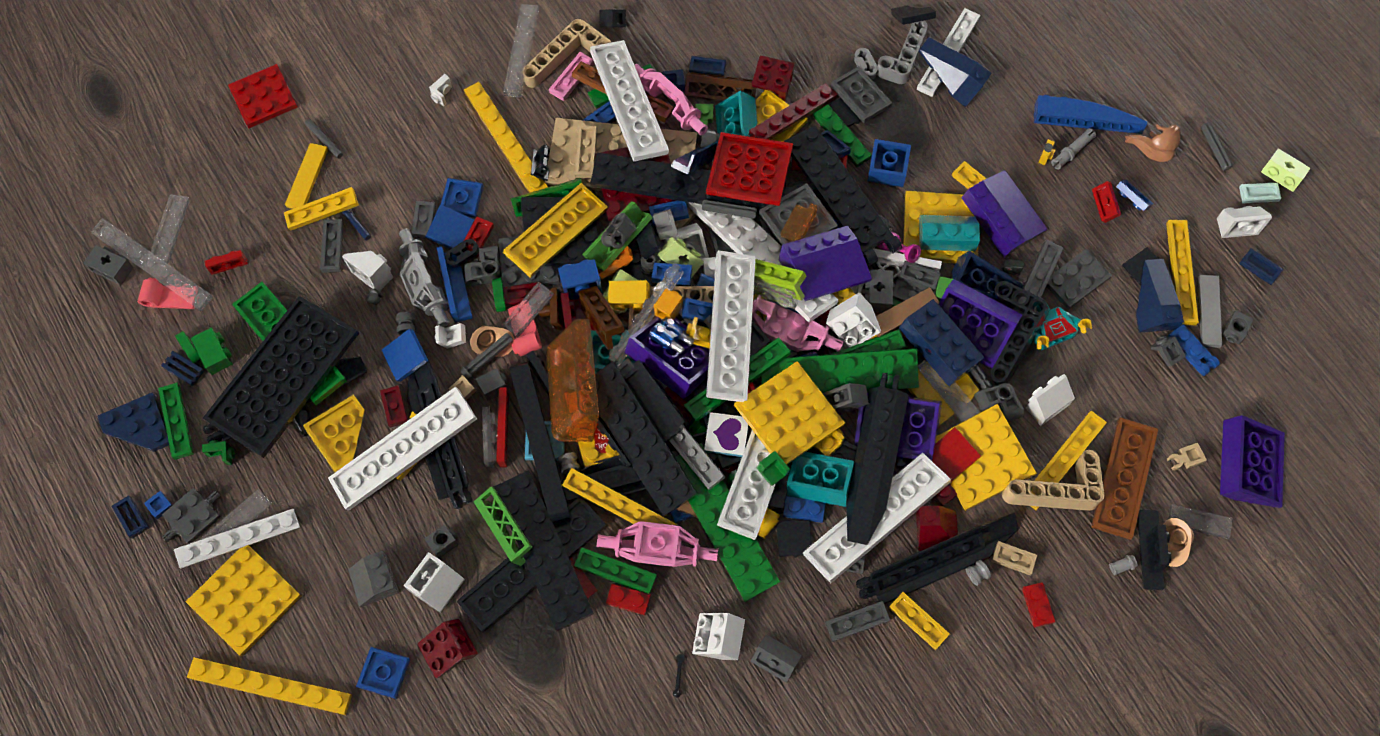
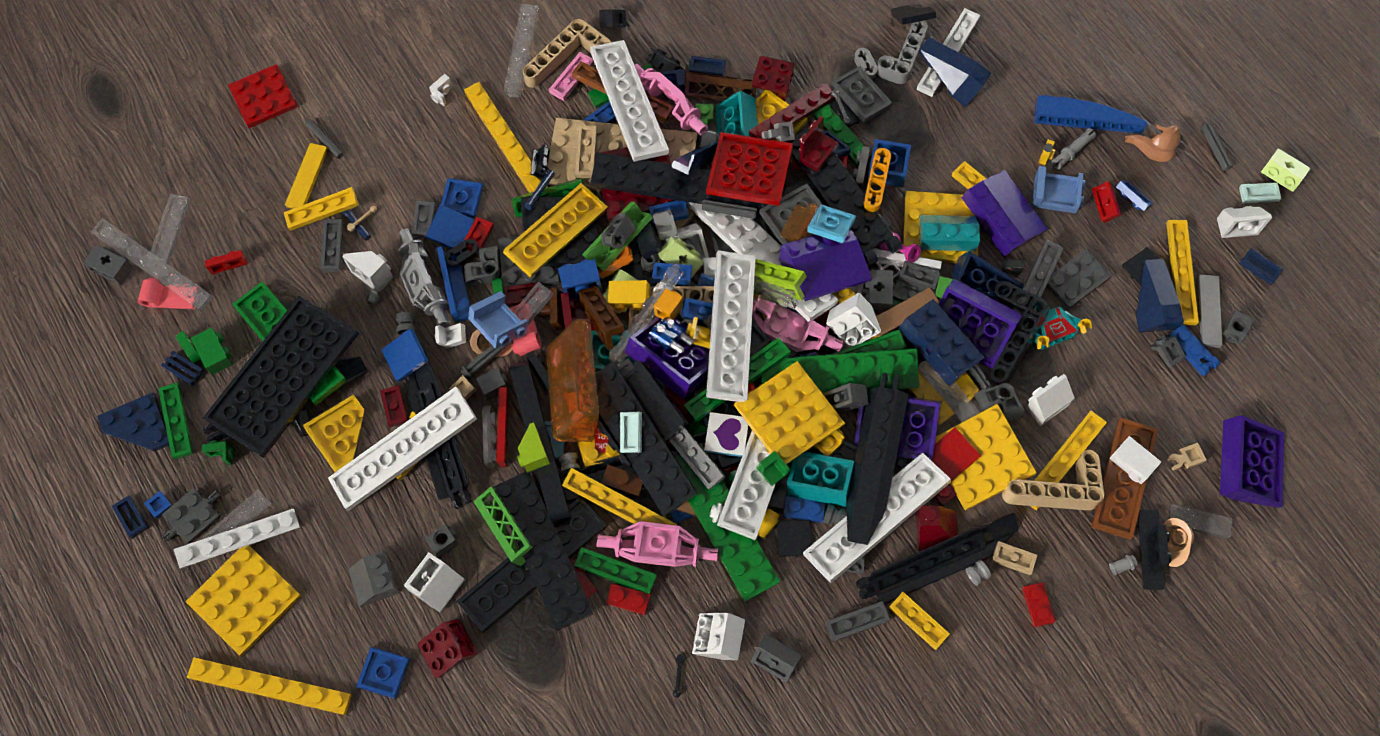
none -> tan hinge [347,206,377,231]
none -> medium blue panel [469,291,528,349]
none -> lime slope [517,422,550,472]
none -> dark blue bar [524,170,555,210]
none -> reddish brown tile [601,465,643,497]
none -> light aqua tile [620,412,642,453]
none -> black hinge [647,47,683,71]
none -> white plate [709,503,724,523]
none -> light grey plate [761,122,795,142]
none -> dark red bracket [799,116,838,172]
none -> medium azure tile [807,204,856,243]
none -> dark grey wheel [823,504,847,525]
none -> clear hinge [832,89,850,123]
none -> flat silver plate [853,146,870,186]
none -> light orange beam [864,148,891,212]
none -> medium blue panel [1032,166,1085,213]
none -> white brick [1109,436,1161,484]

